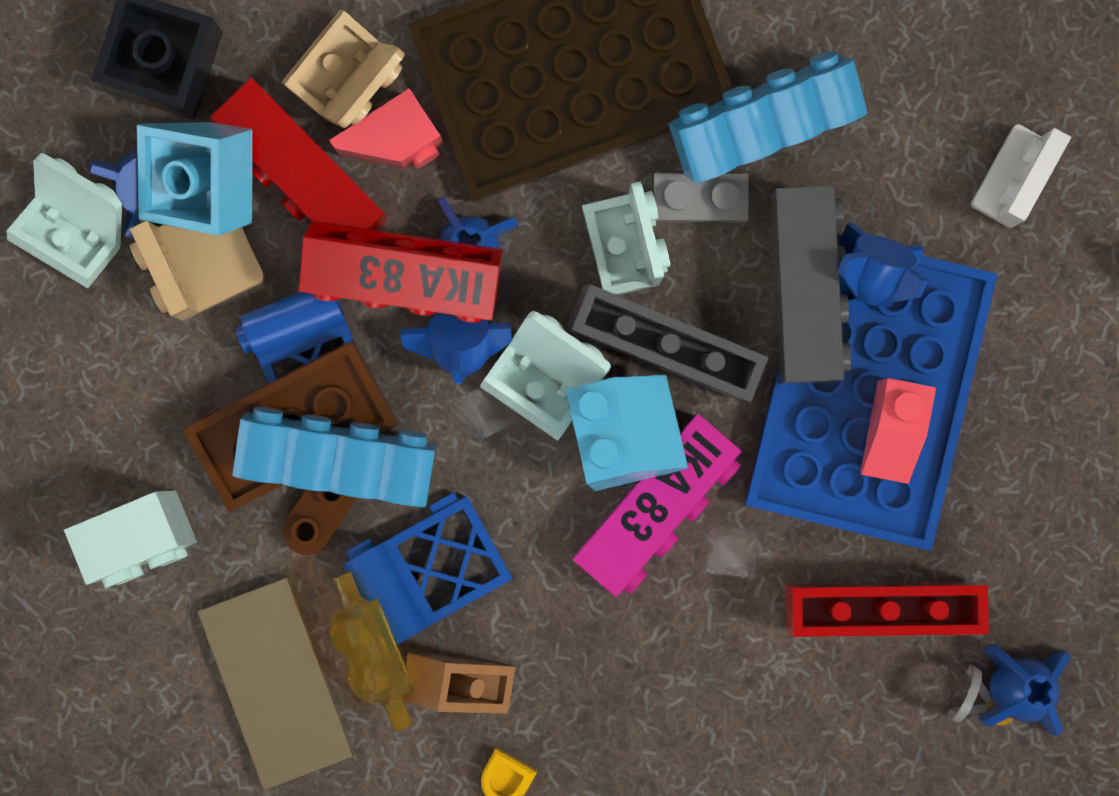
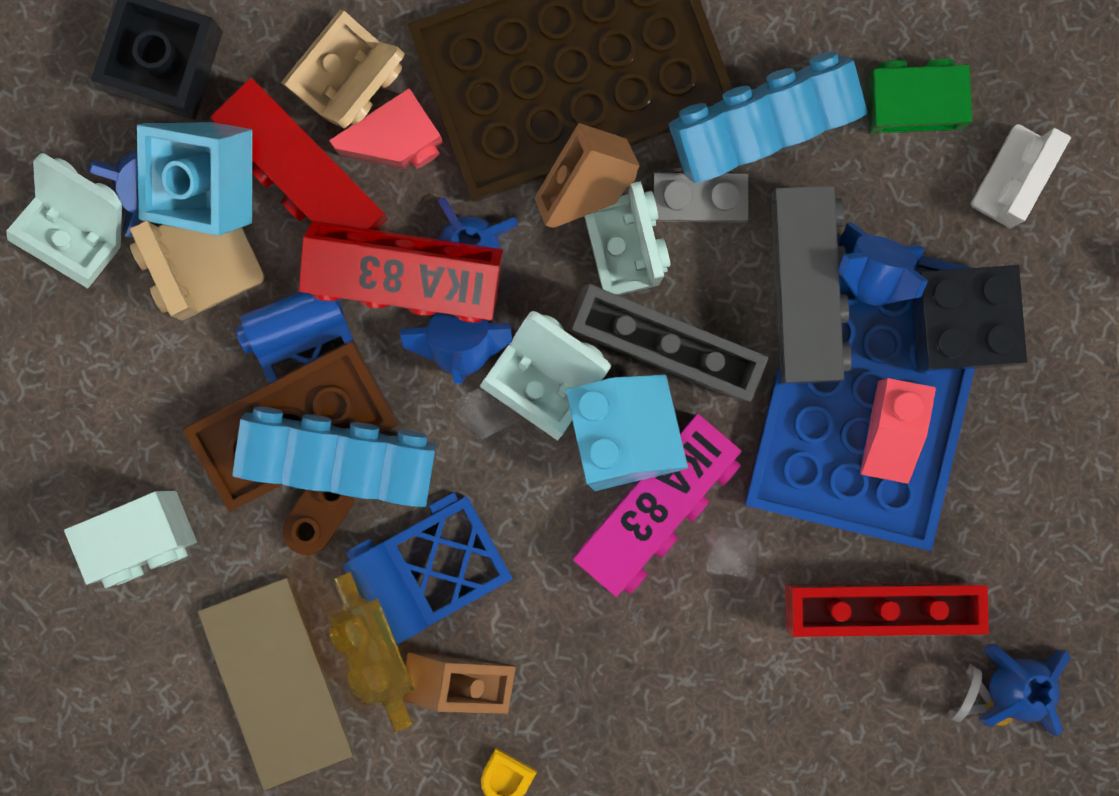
none -> medium nougat slope [534,123,640,228]
none -> green piece [866,59,972,134]
none -> black brick [912,265,1027,373]

